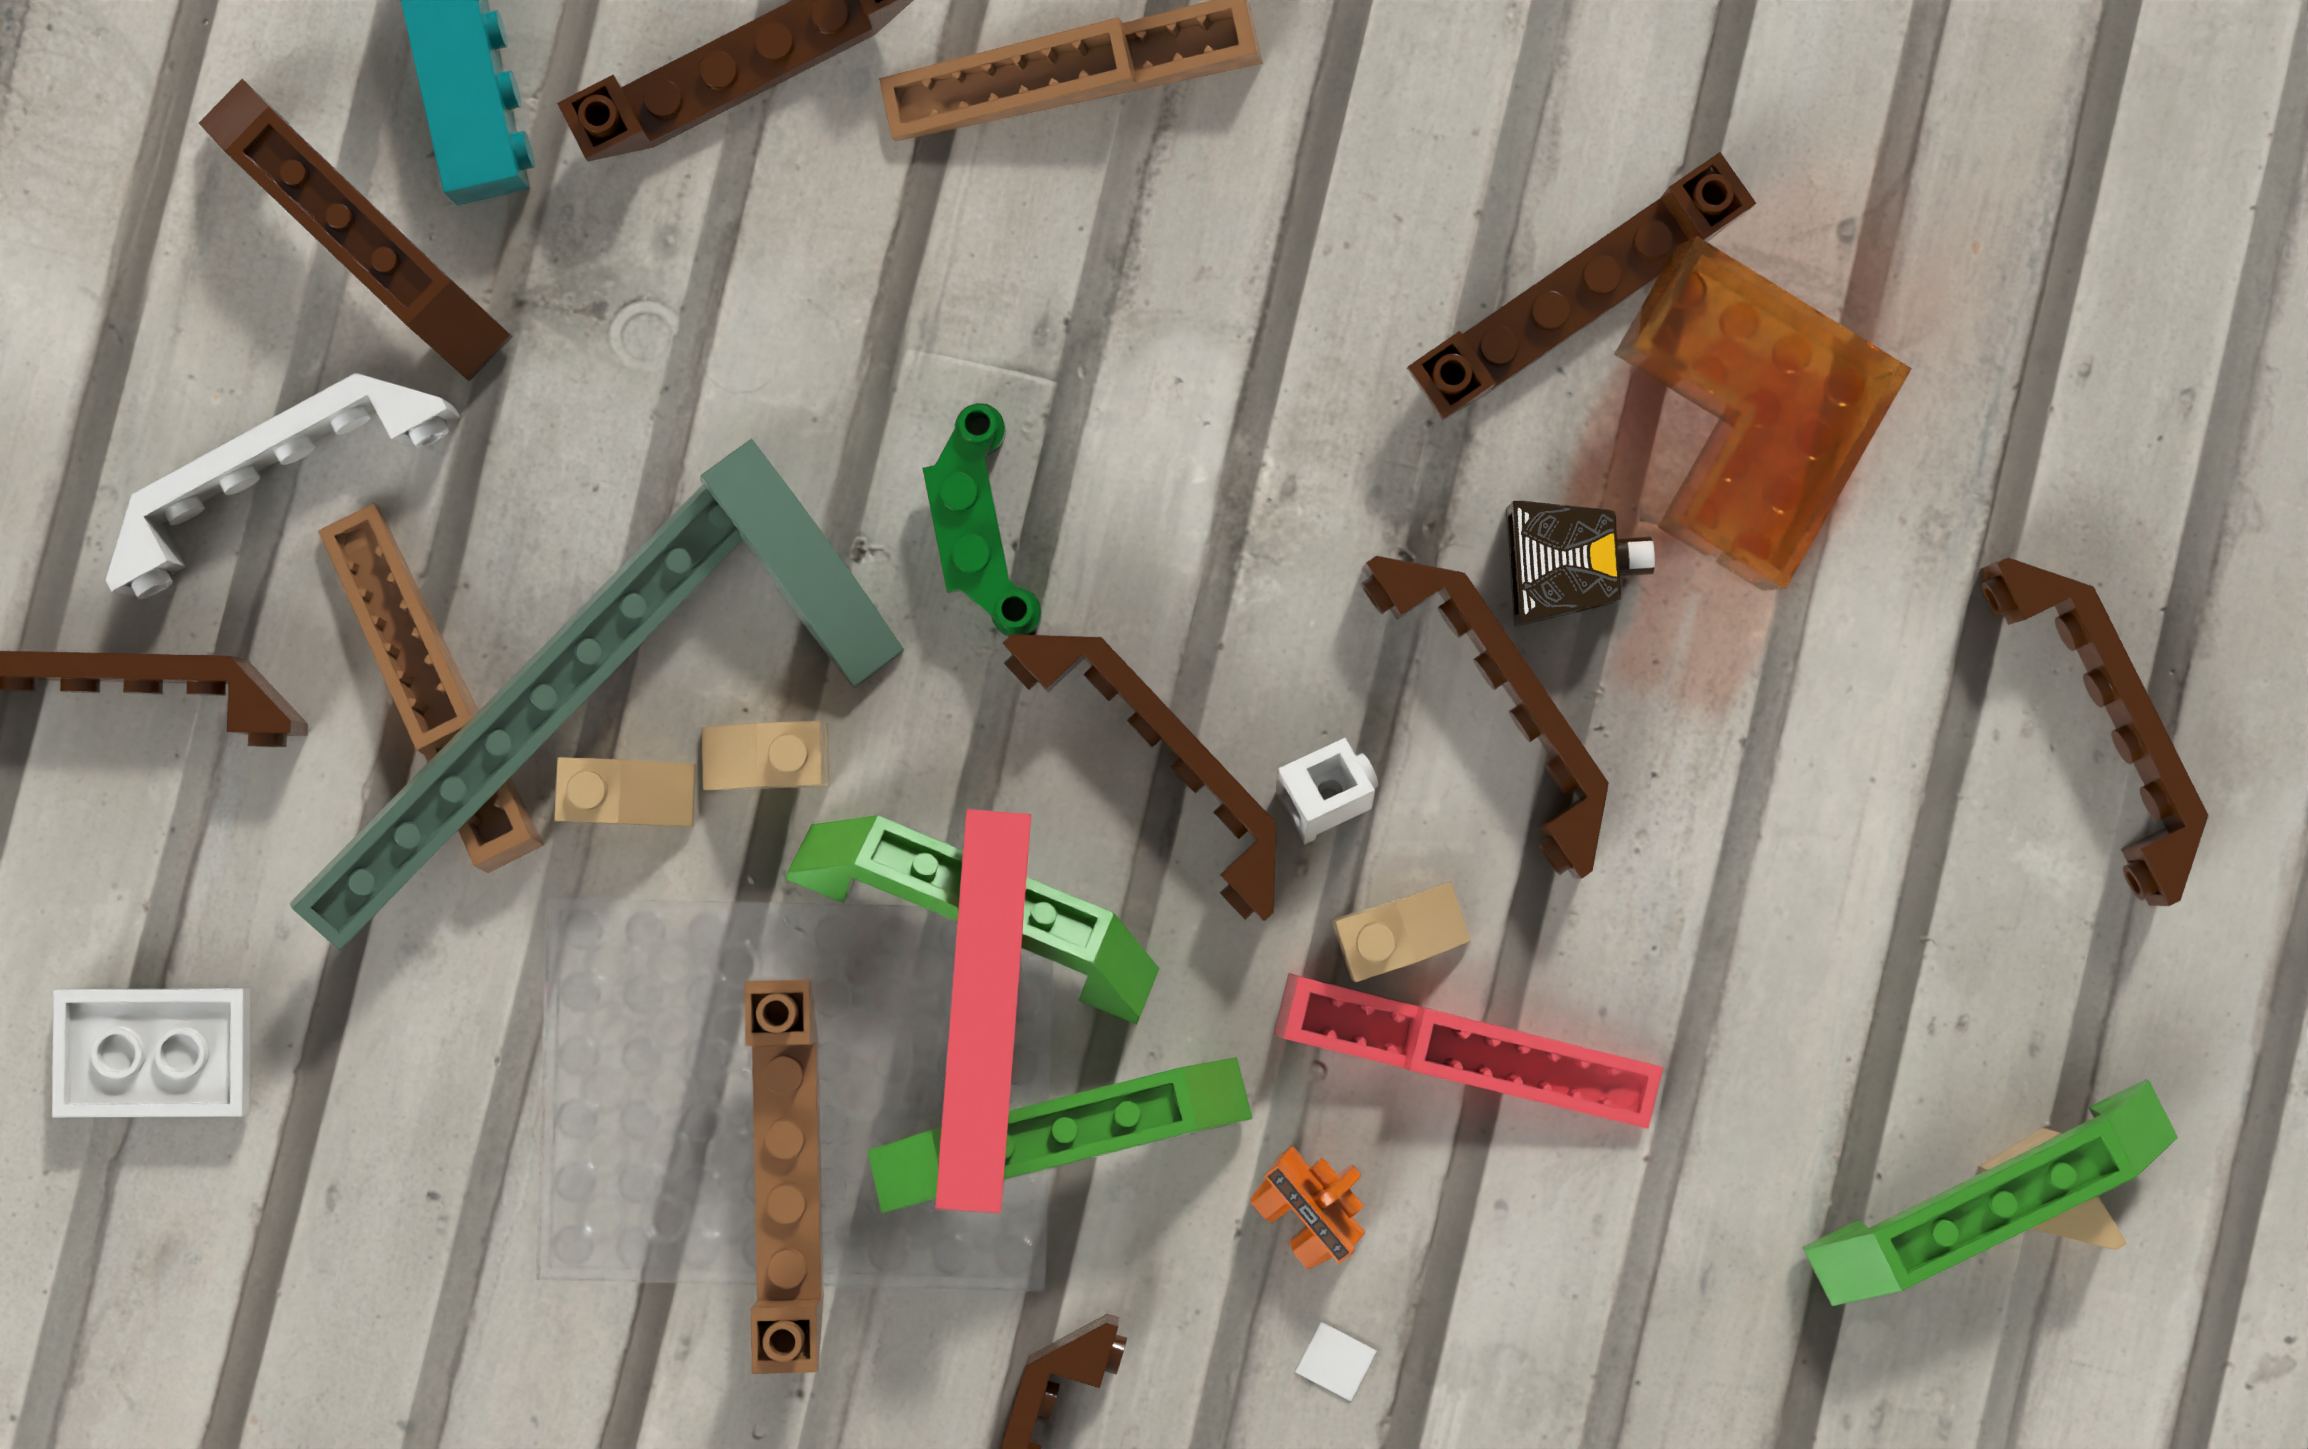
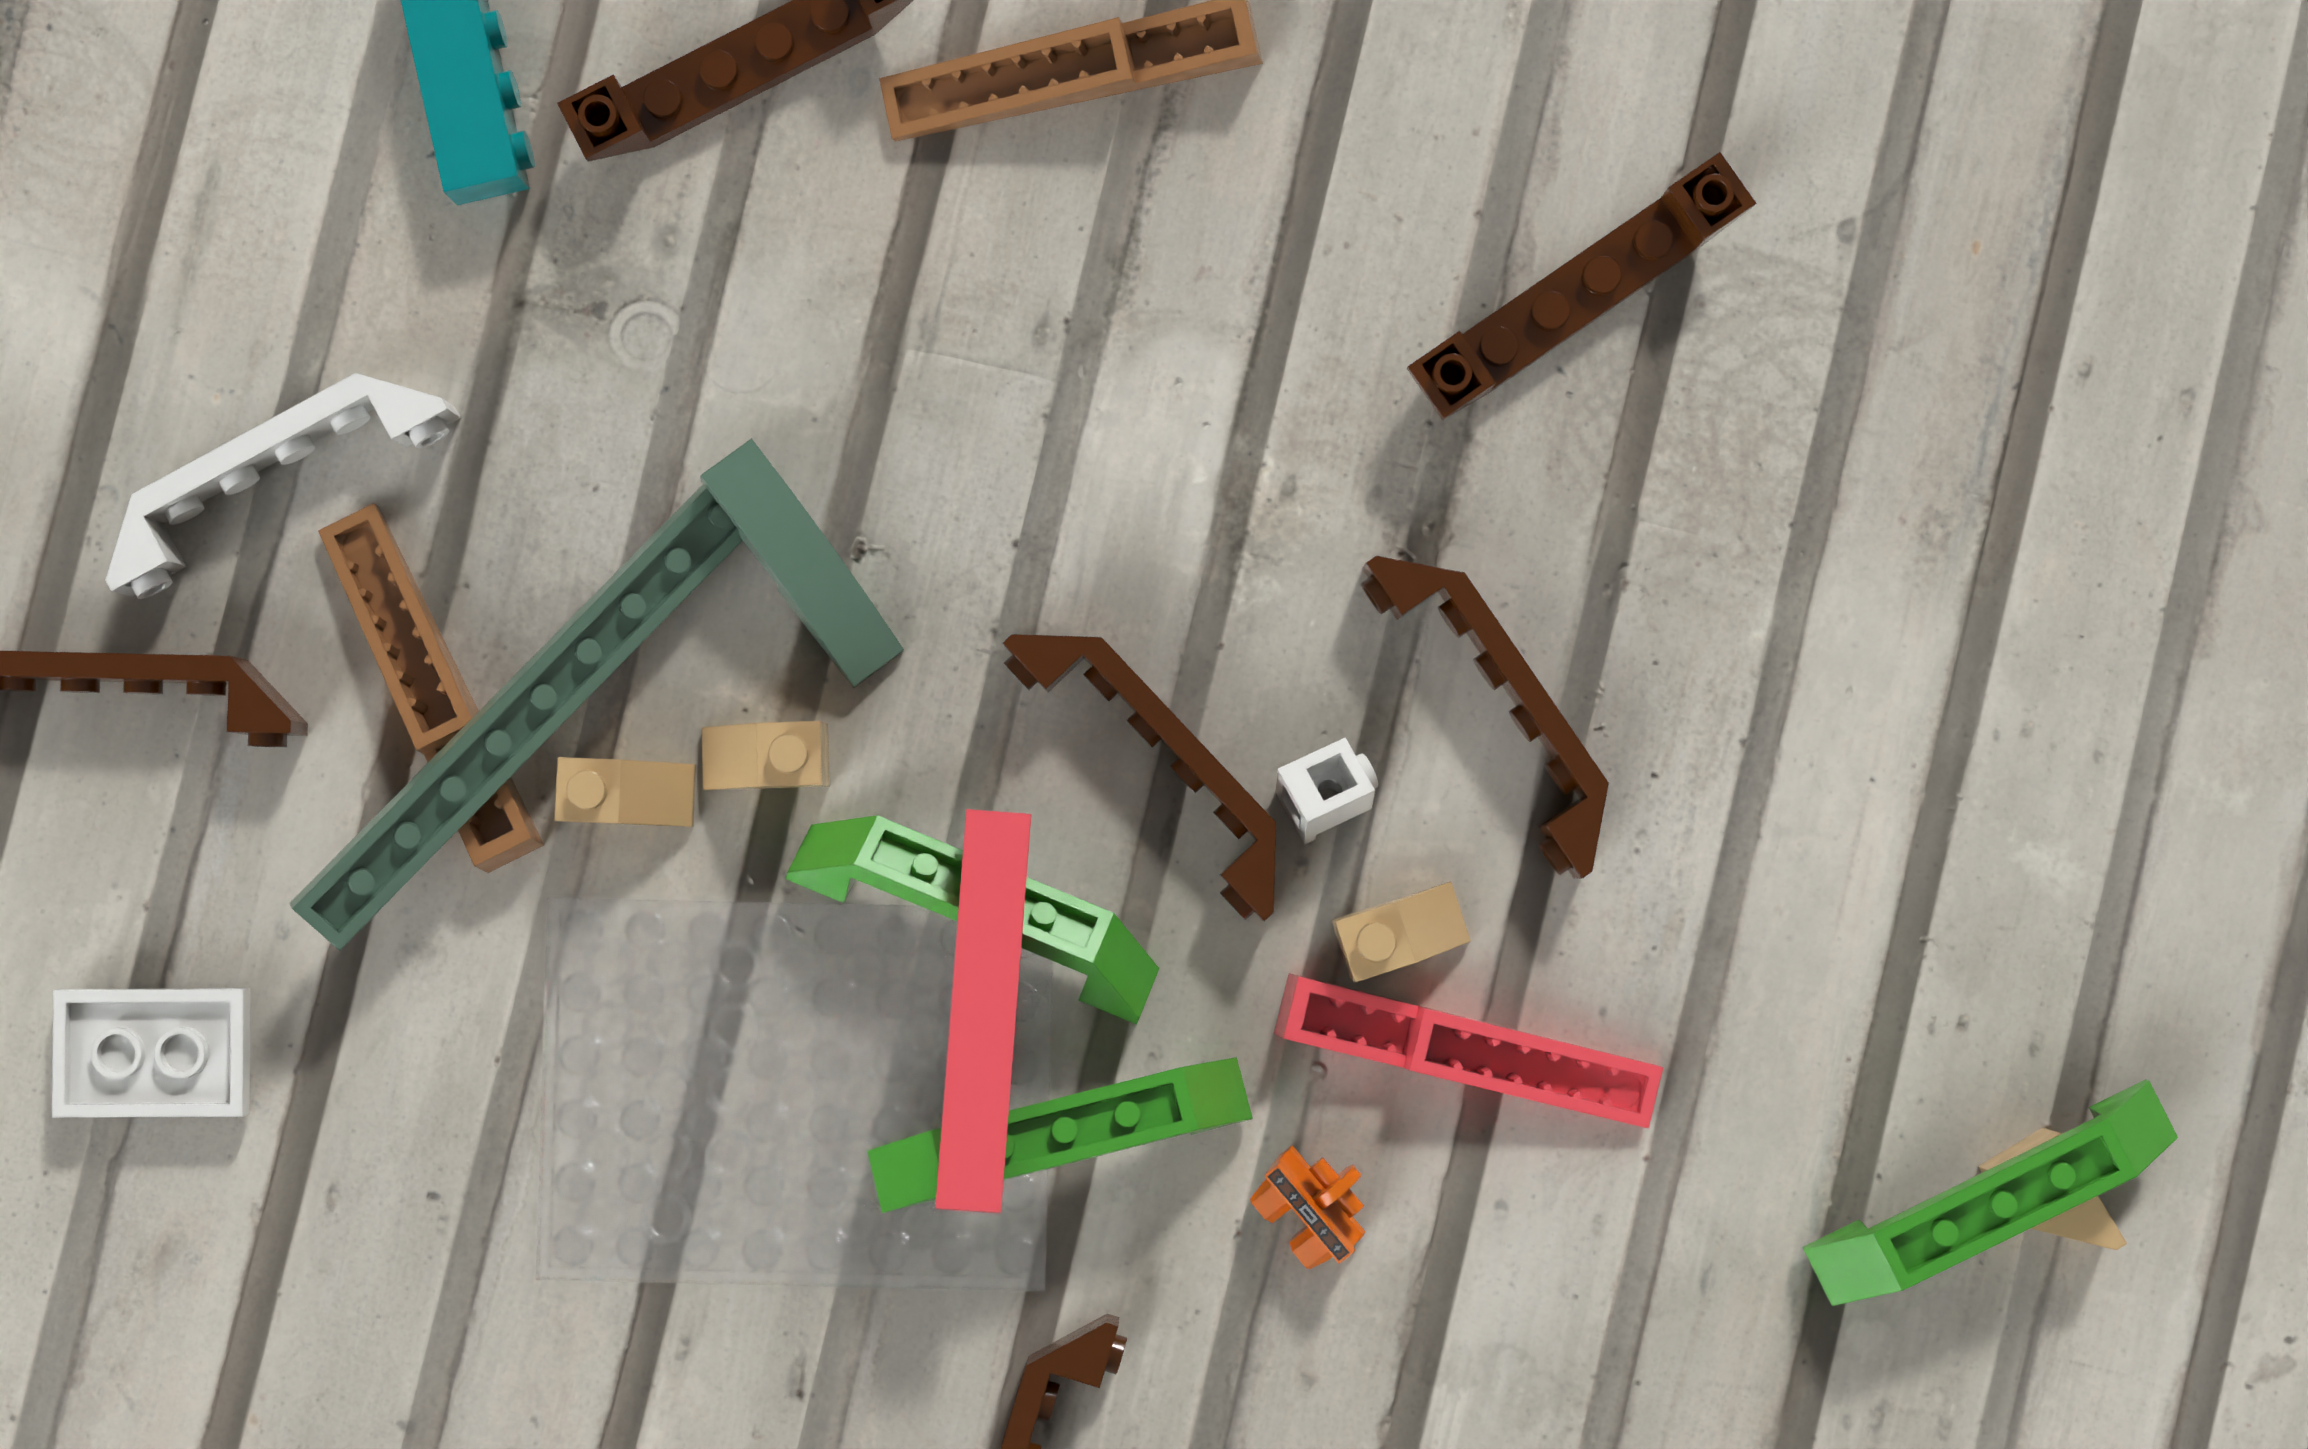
reddish brown slope [199,79,513,381] -> none
medium nougat slope [744,979,824,1374] -> none
green plate [922,403,1042,637] -> none
white sticker [1295,1321,1377,1401] -> none
dark brown torso [1506,501,1655,626] -> none
clear orange piece [1614,236,1912,591] -> none
reddish brown slope [1981,557,2209,906] -> none

